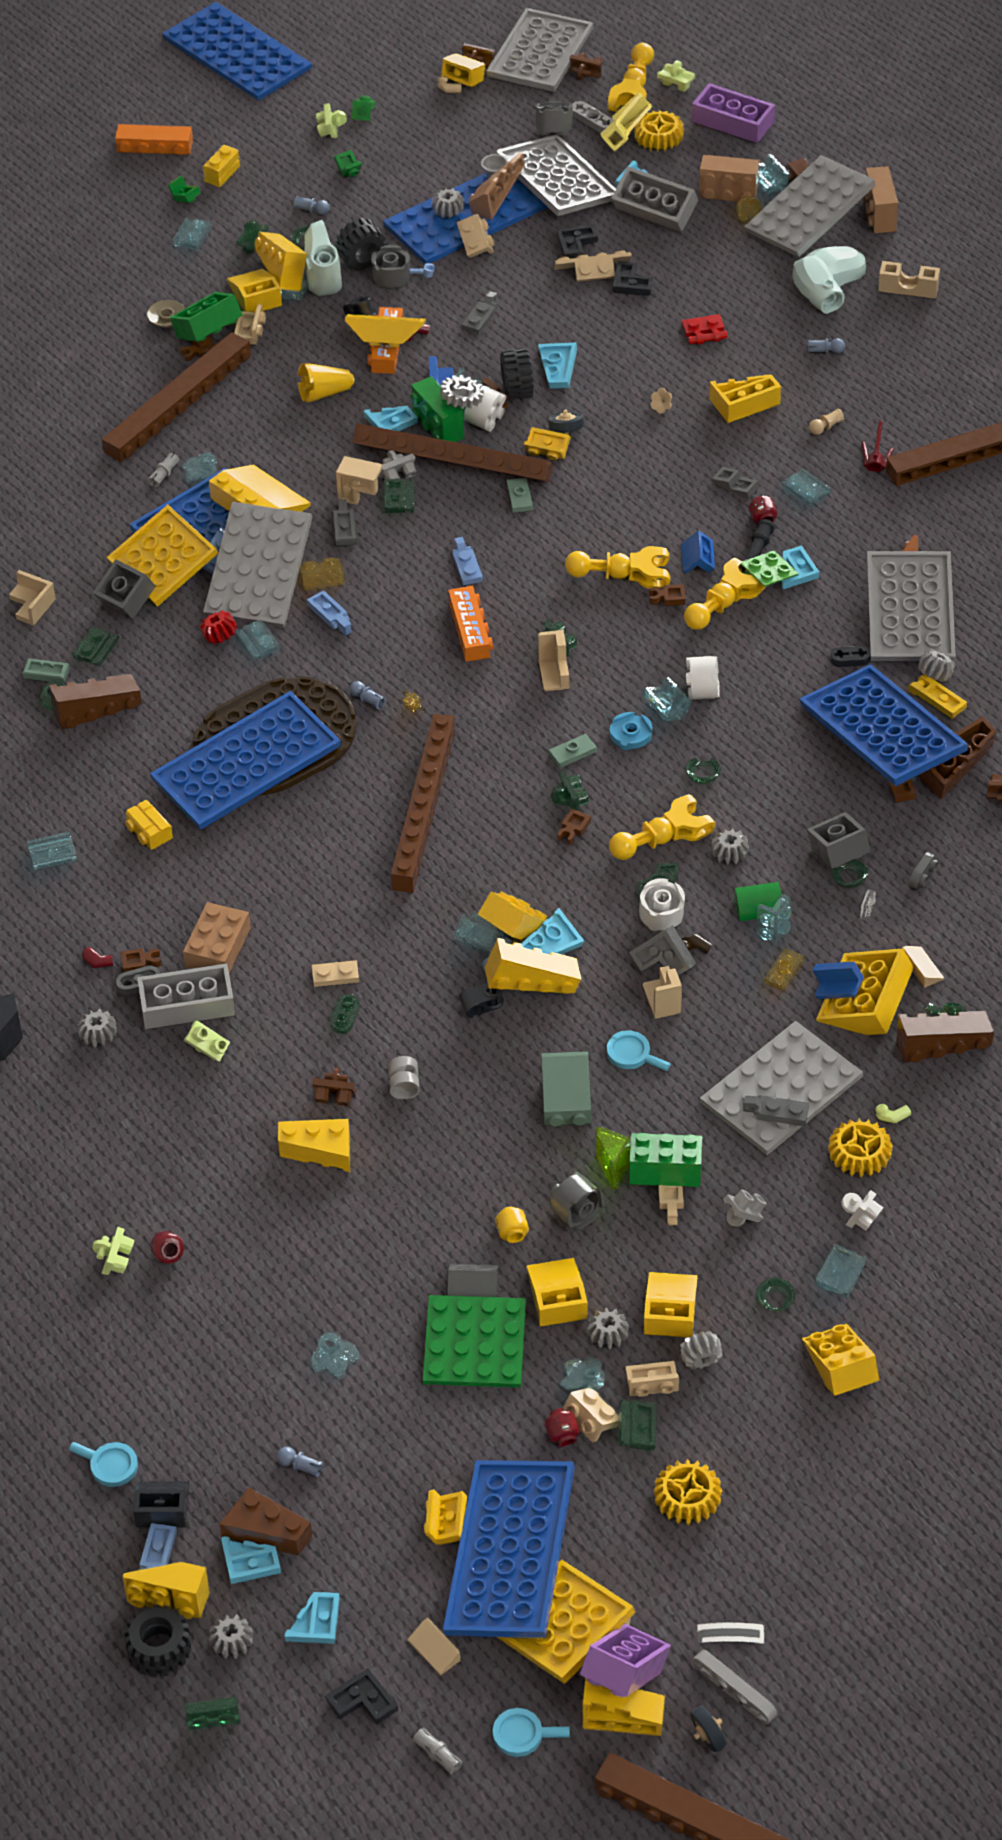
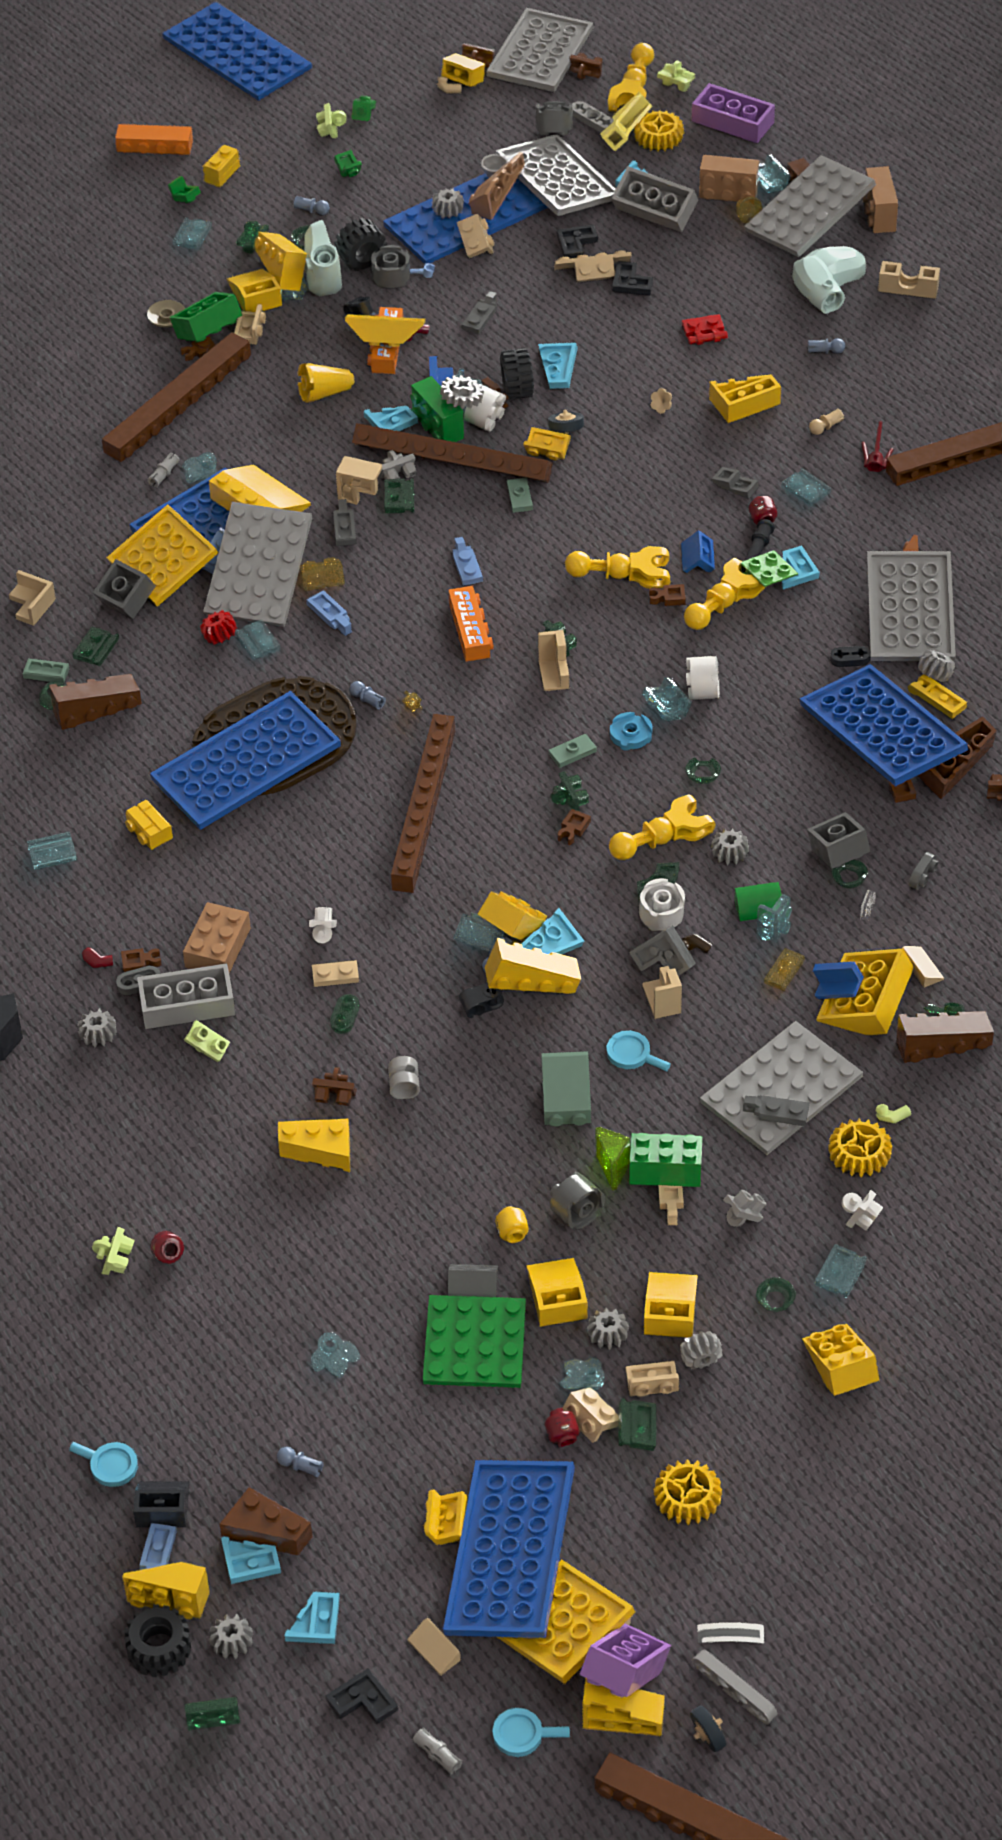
none -> white hips [309,907,337,943]

